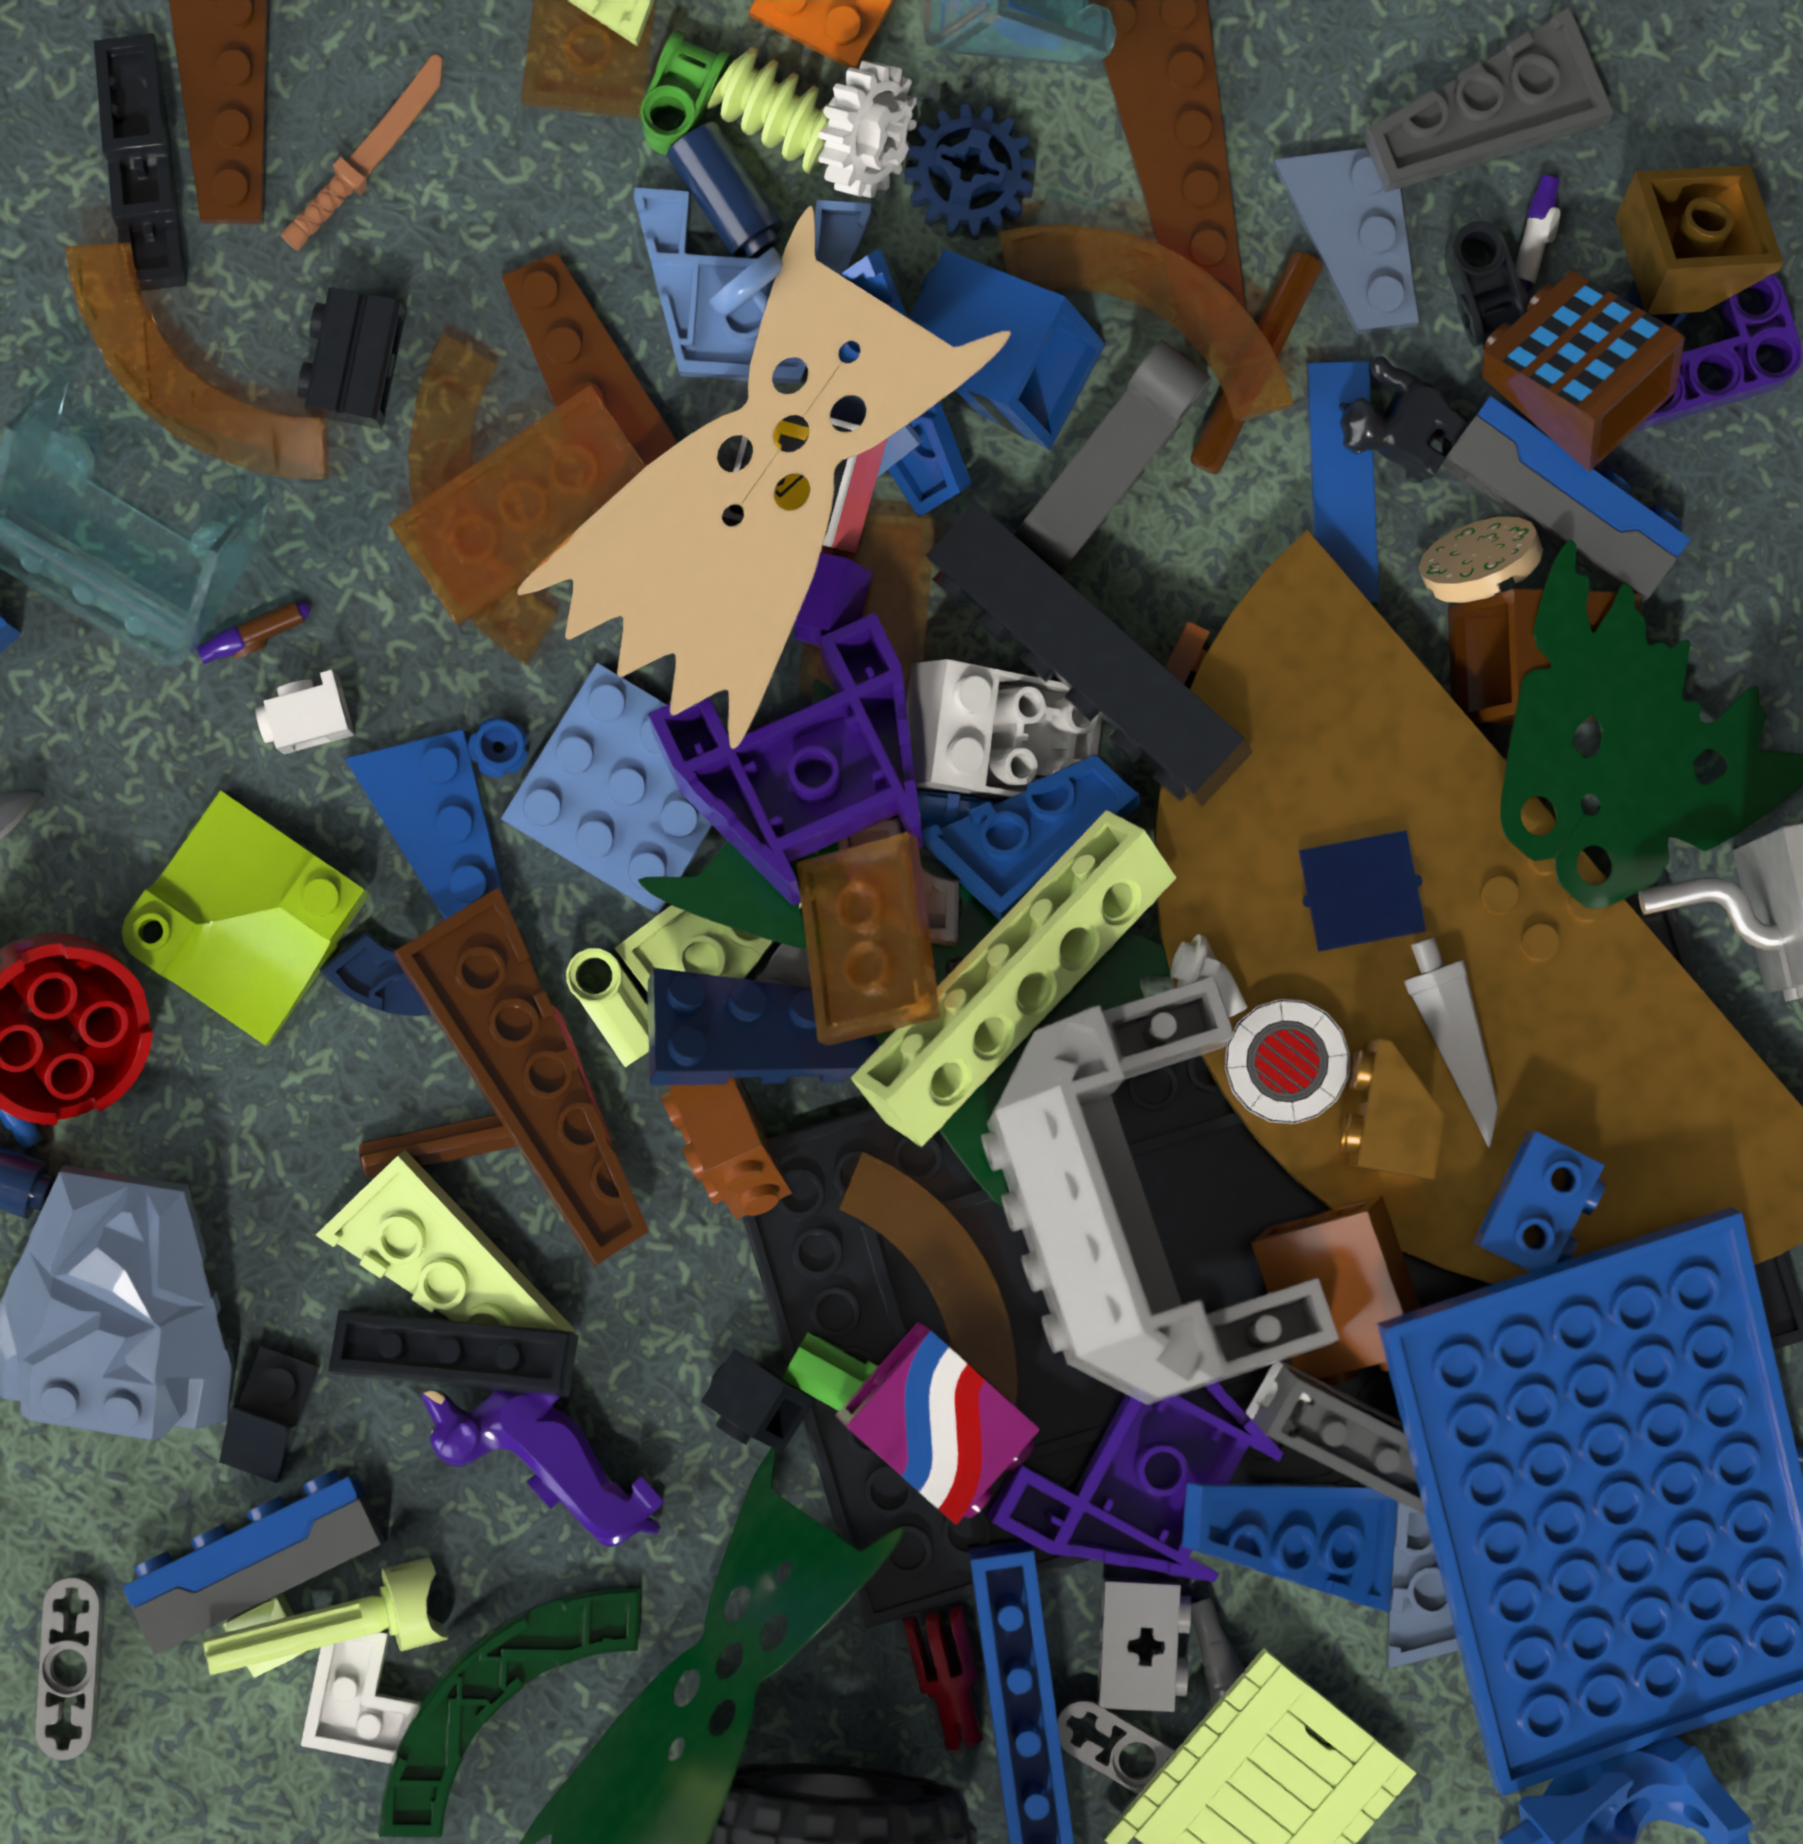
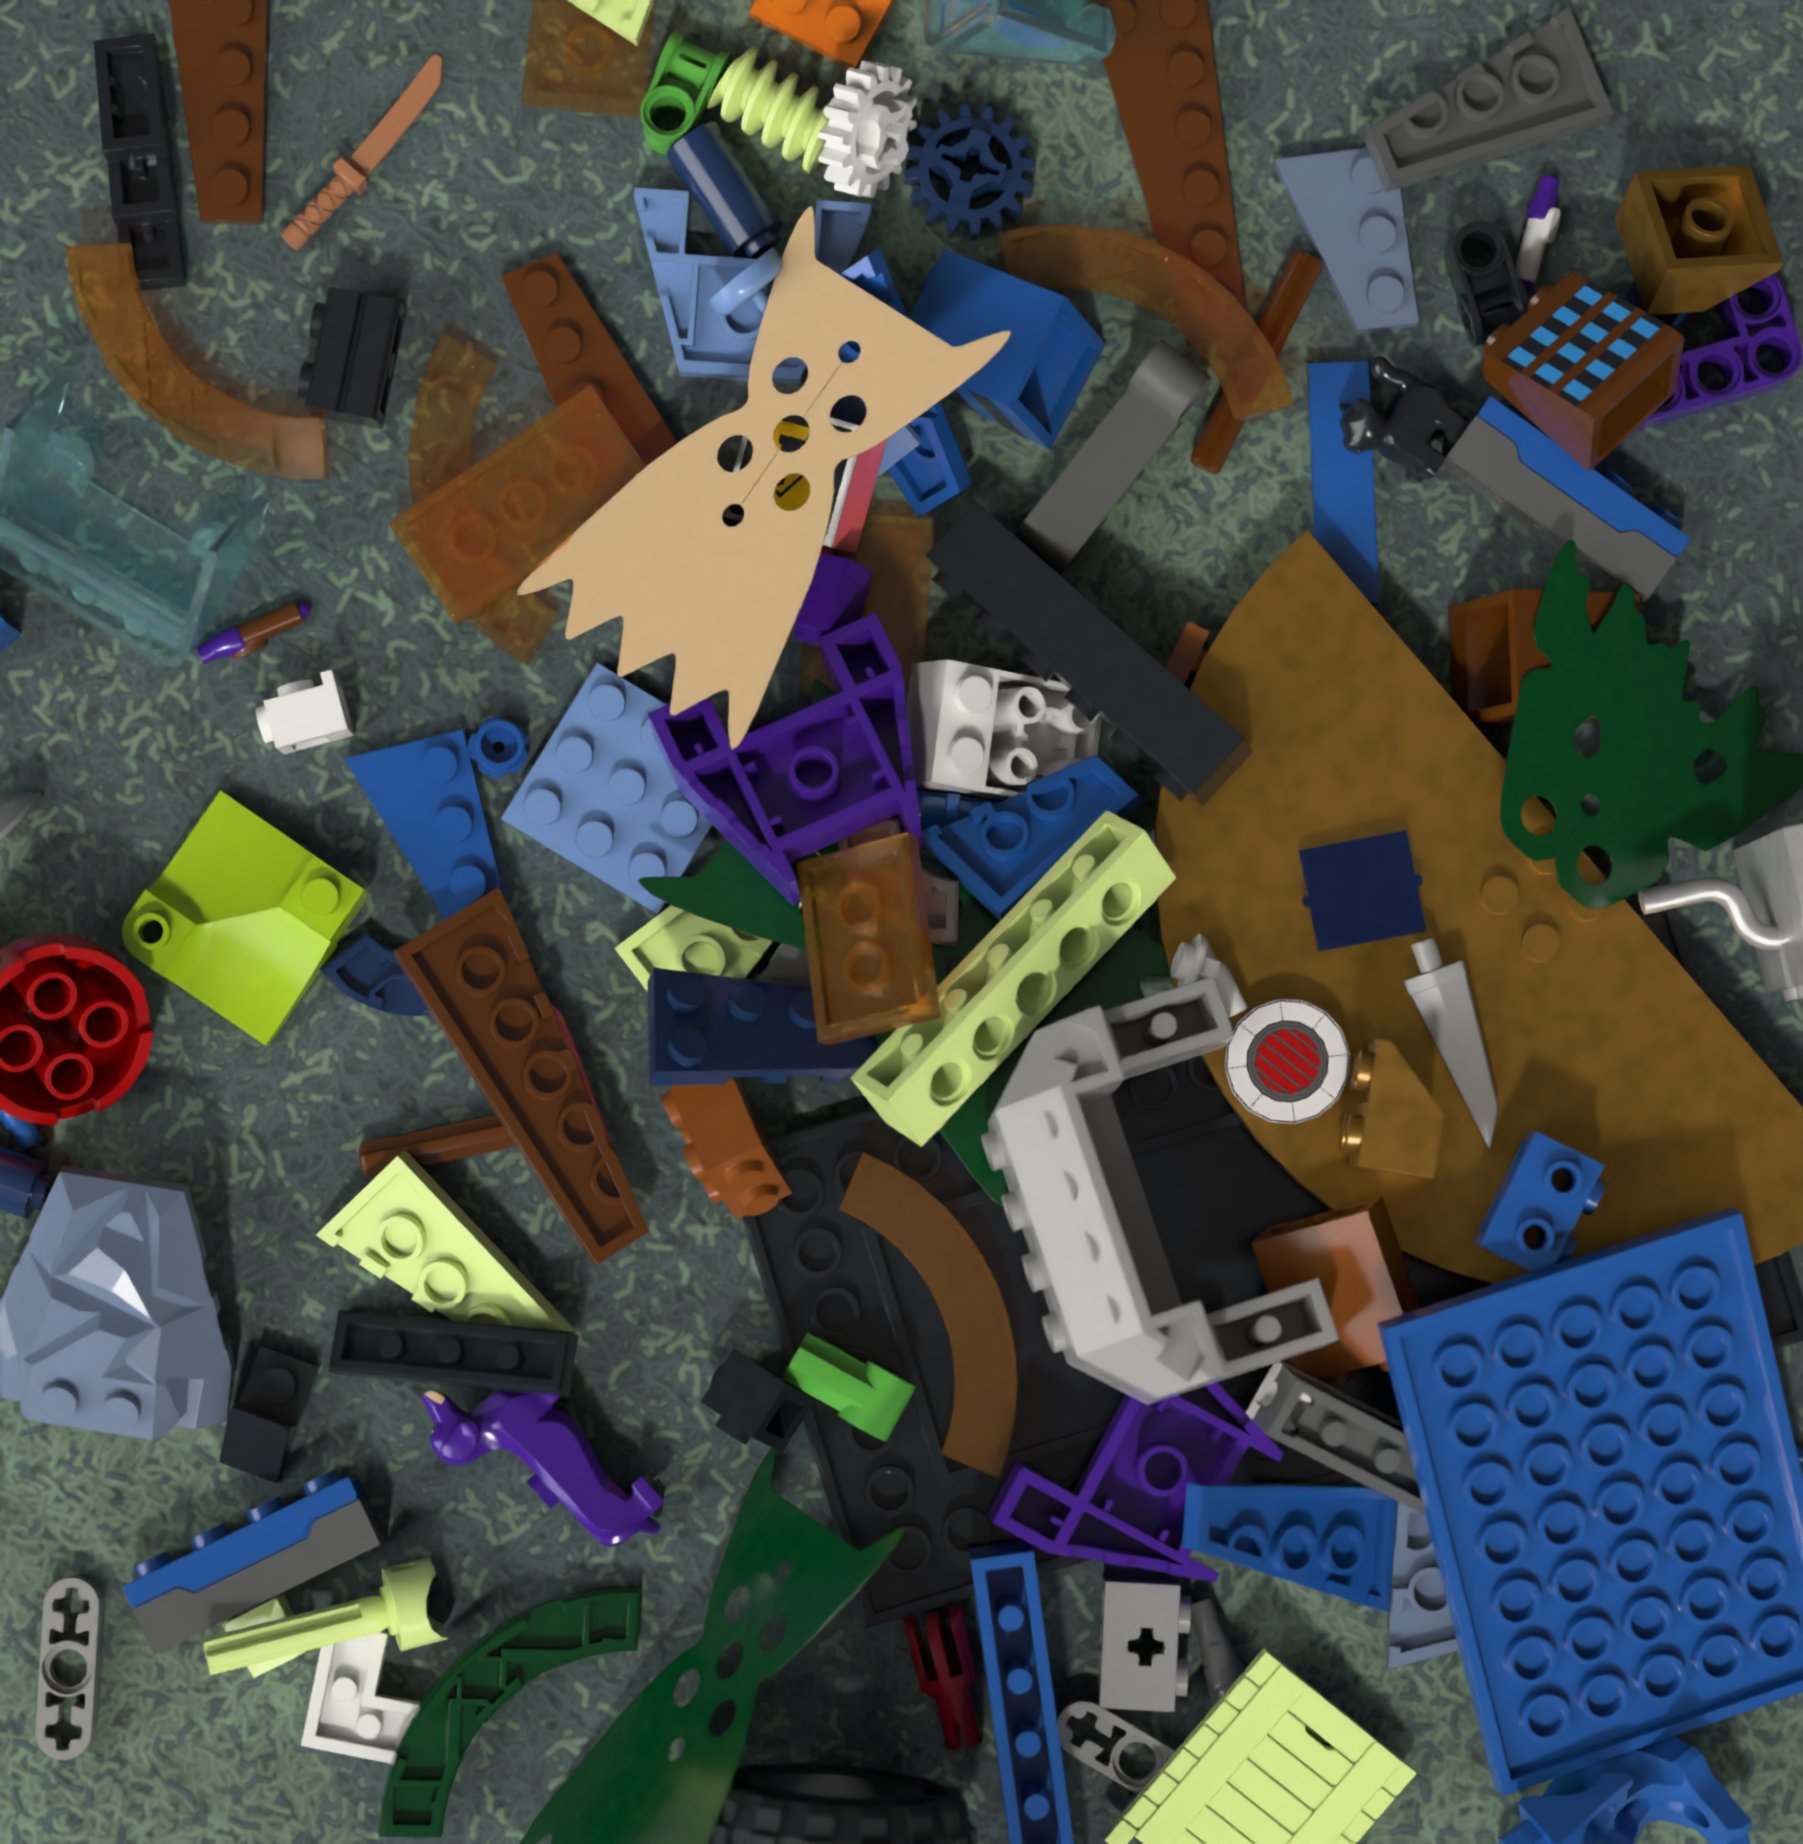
yellowish green piece [566,948,649,1068] -> none
panel [835,1322,1040,1525] -> none
tan tile [1418,517,1543,603] -> none

